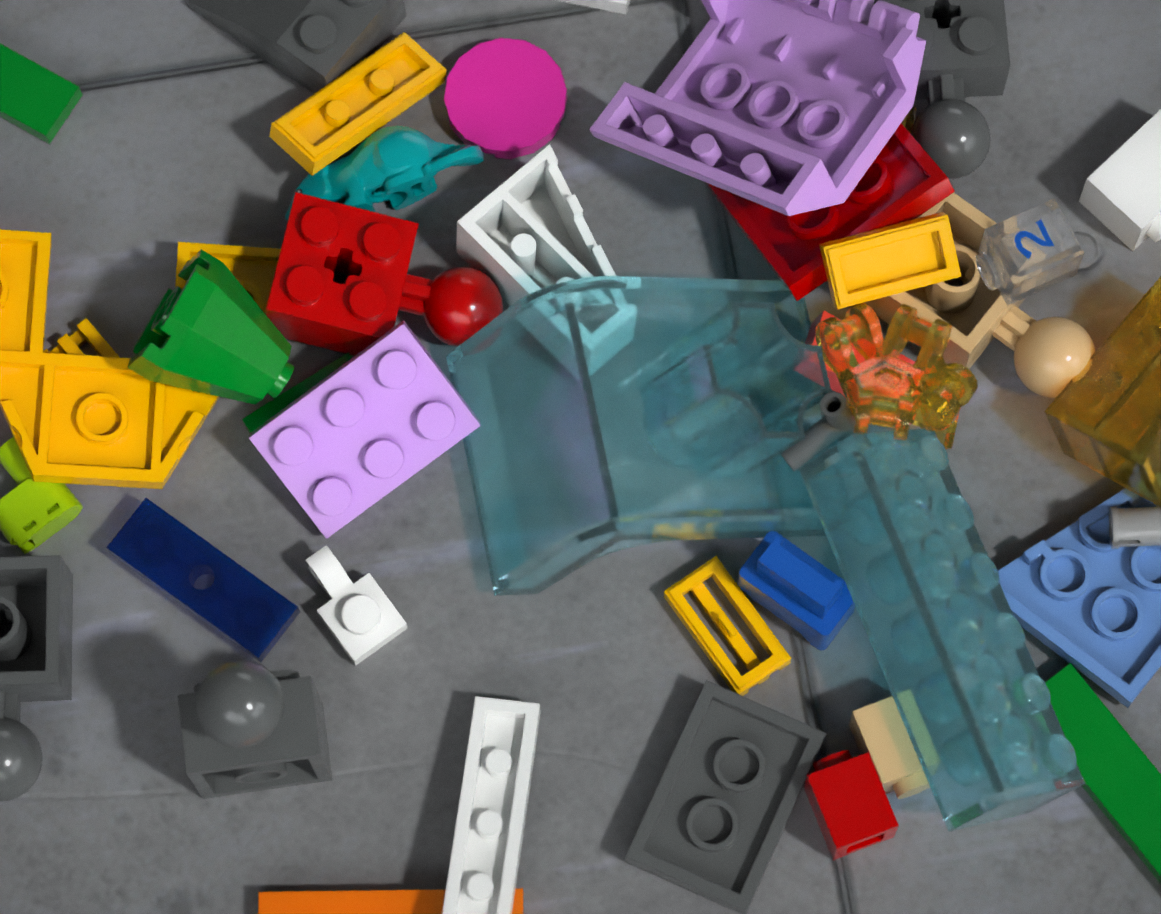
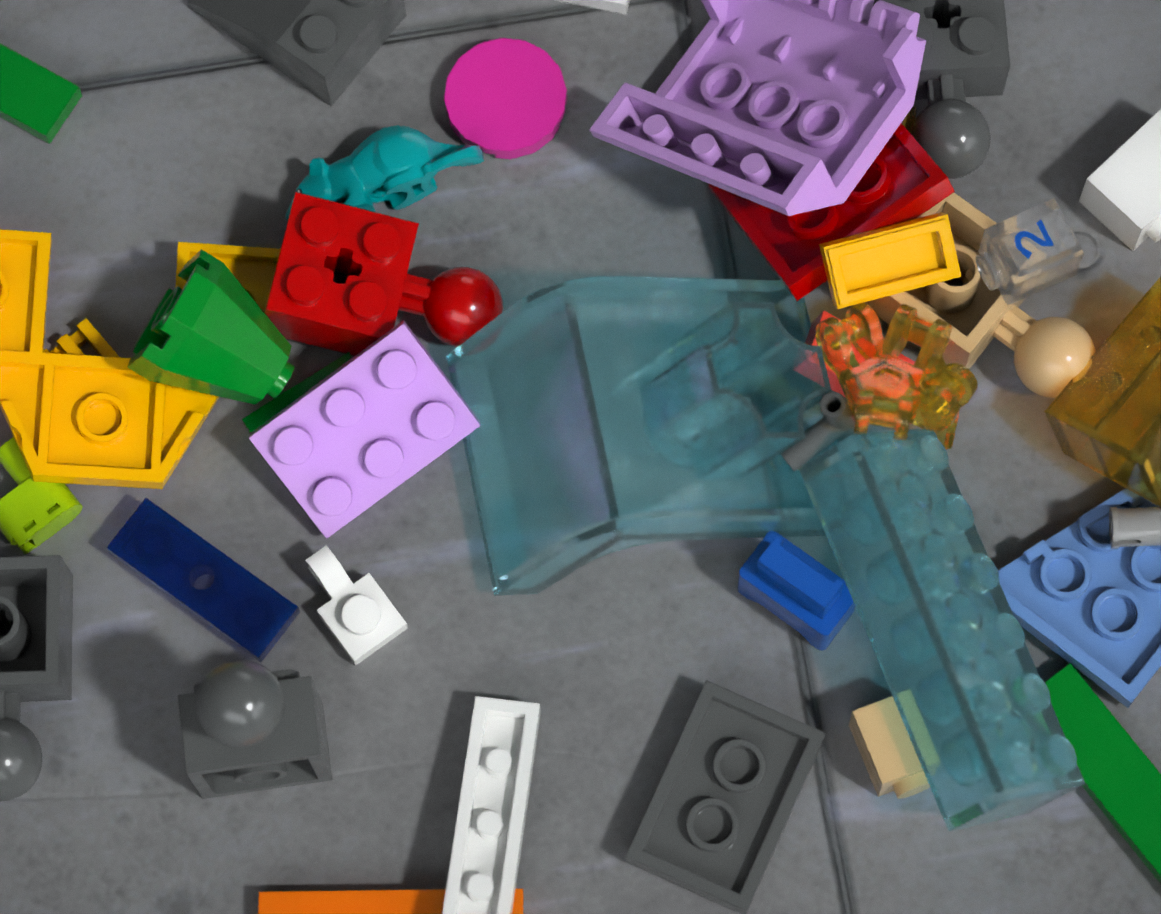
yellow tile [269,32,447,176] -> none
white wedge [456,144,635,381] -> none
yellow tile [664,556,791,696] -> none
red brick [804,750,899,860] -> none

